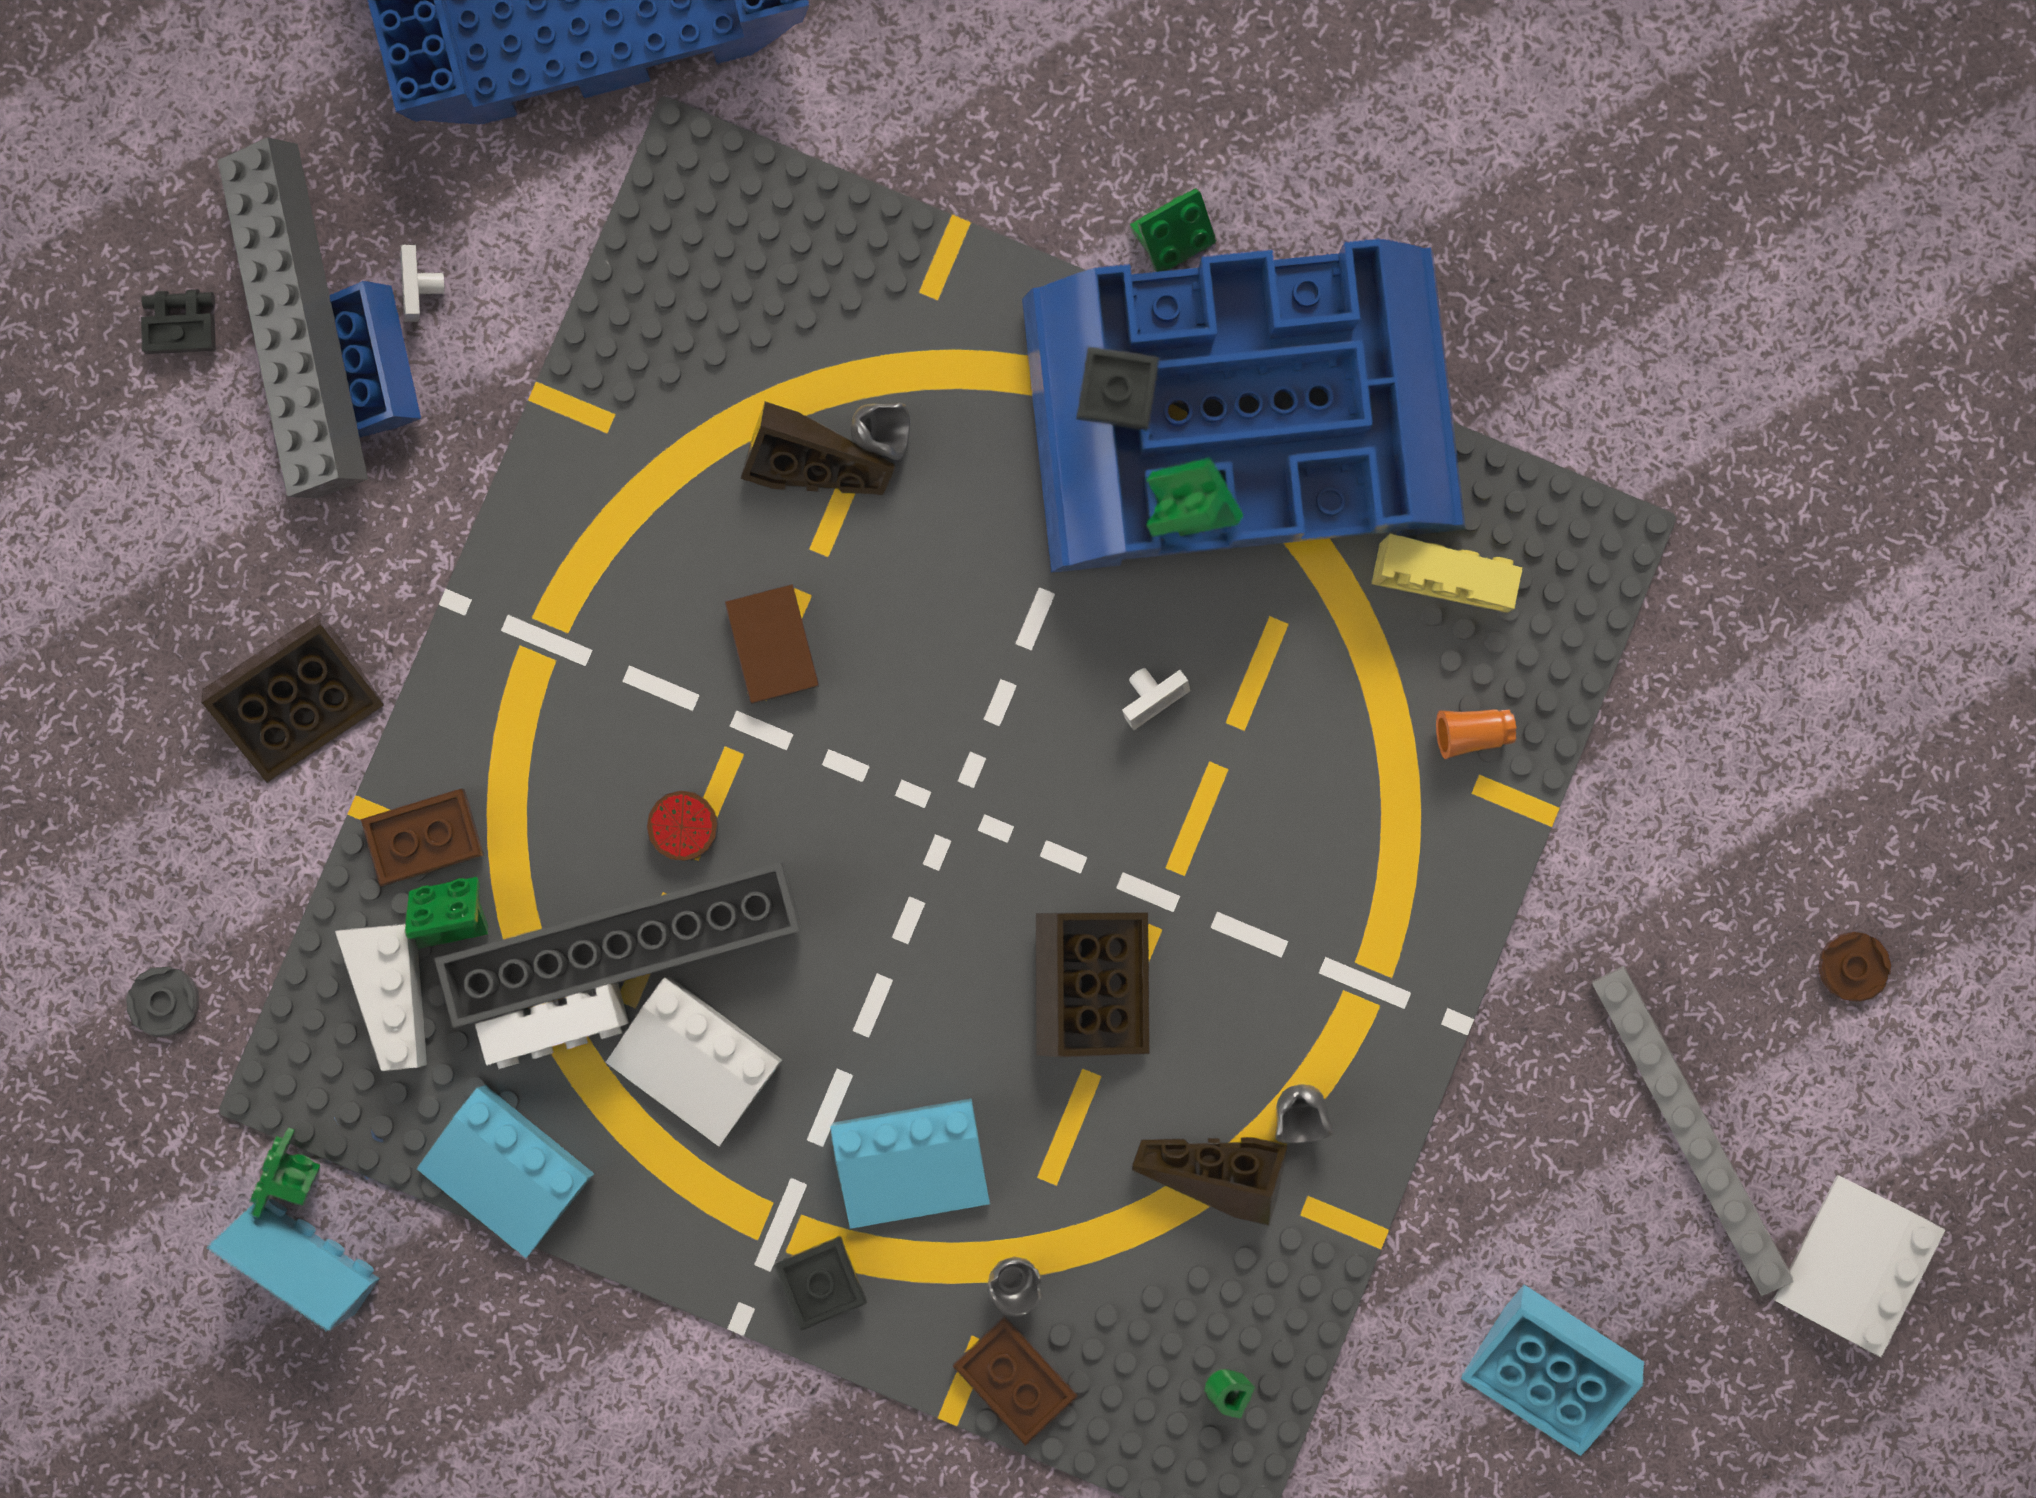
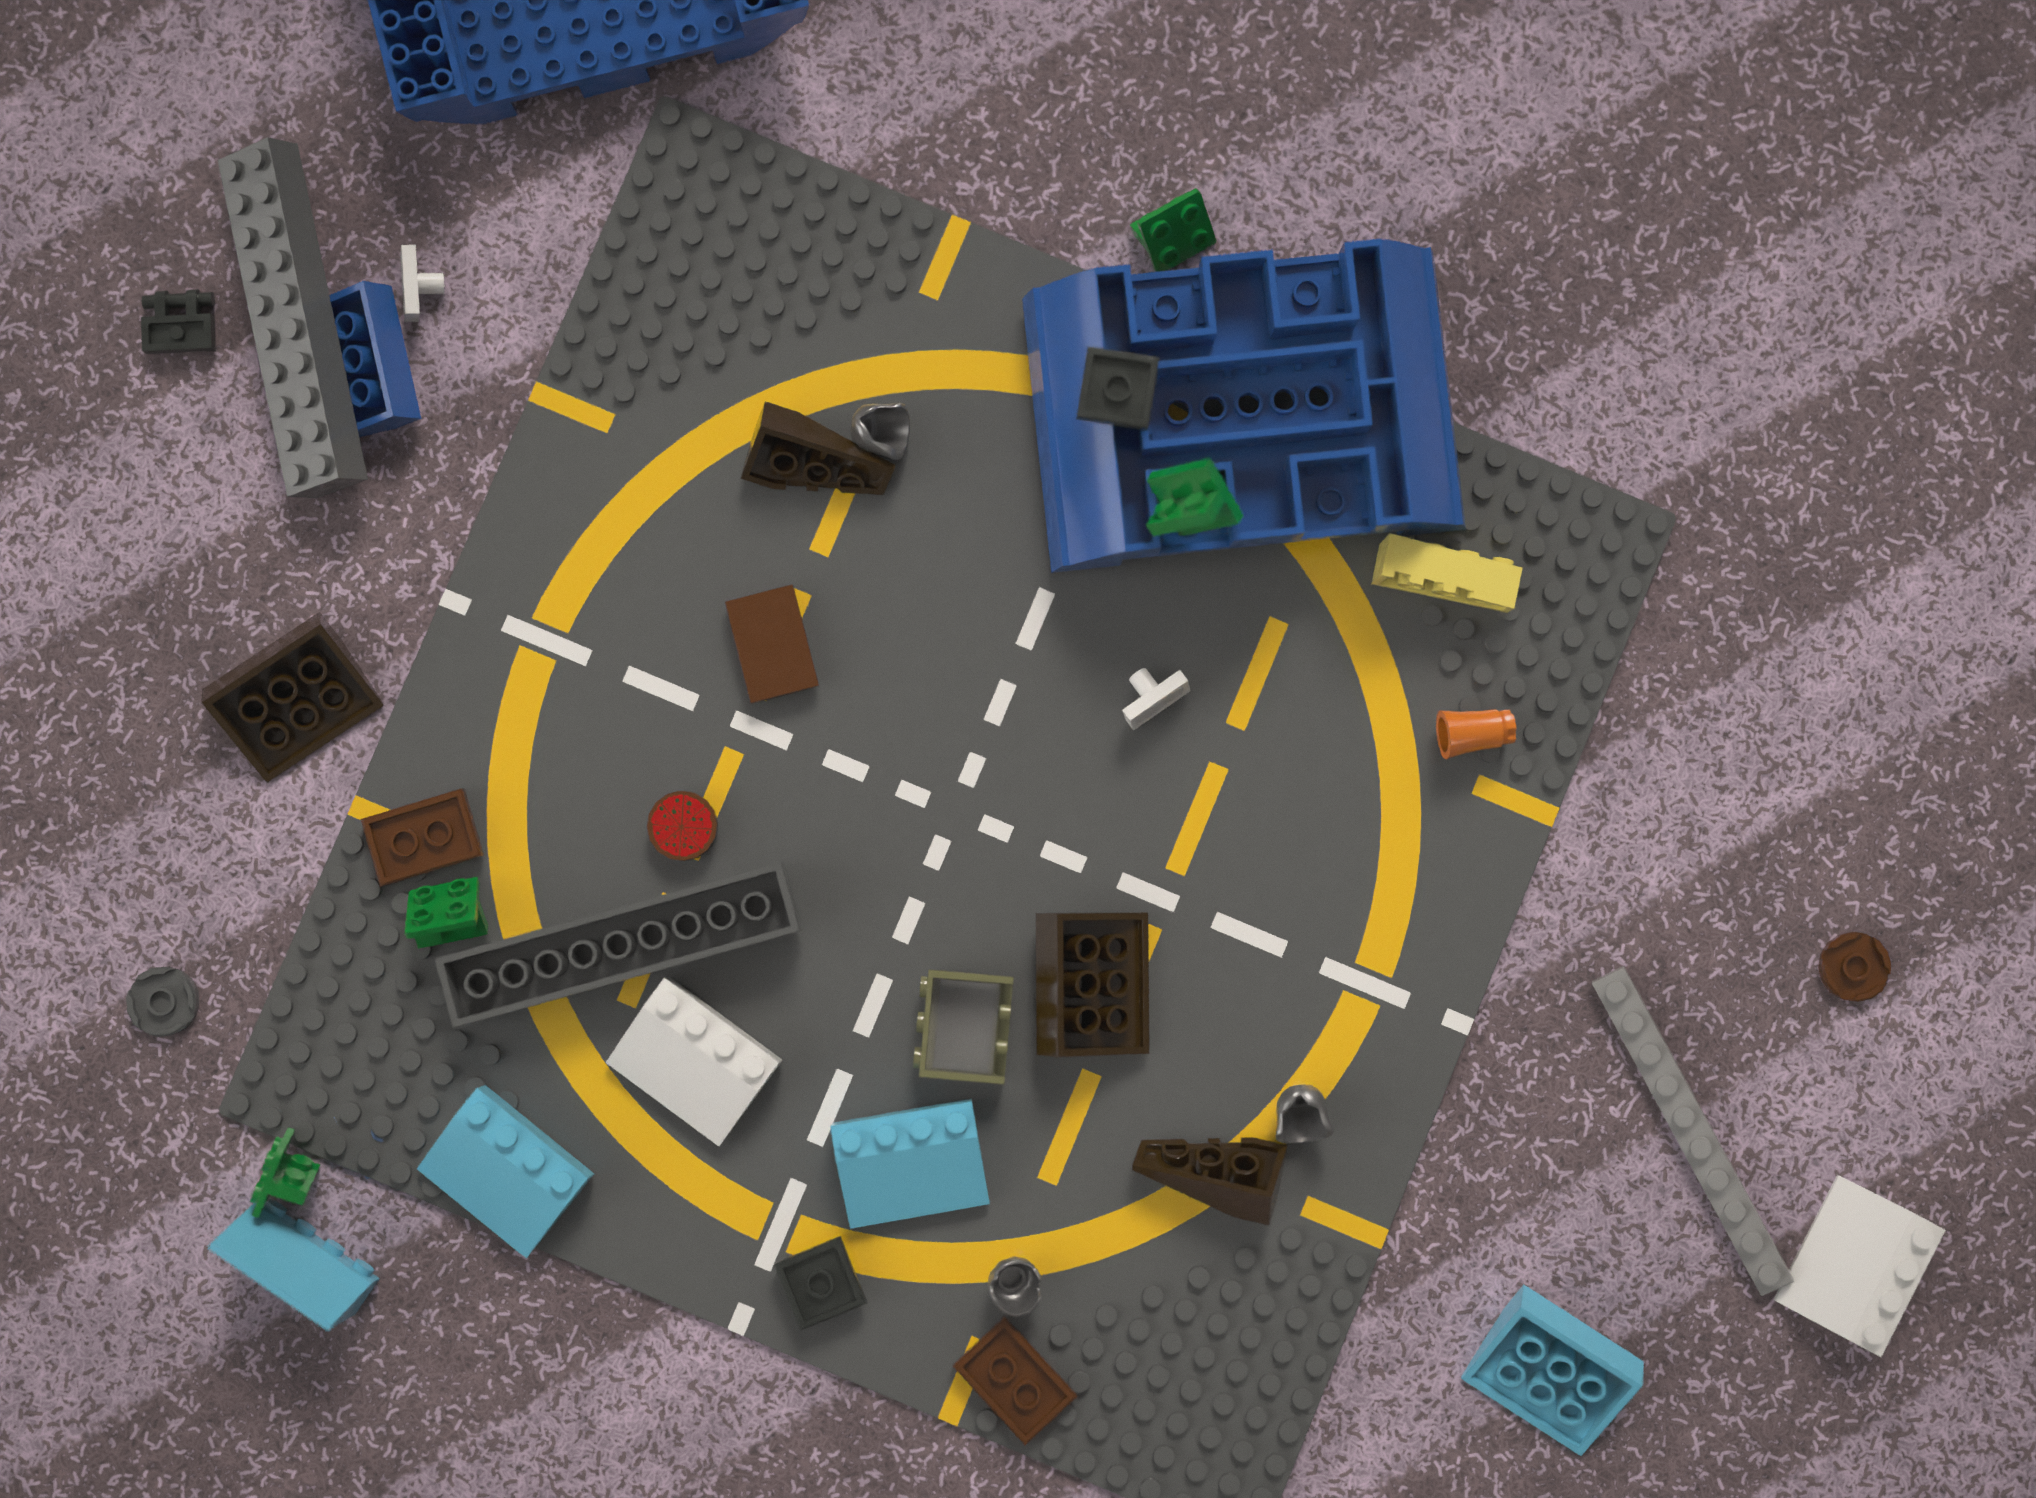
white wedge [335,924,427,1071] -> none
white wedge [475,983,629,1069] -> none
green plate [1205,1369,1255,1419] -> none
none -> clear window [913,969,1014,1084]

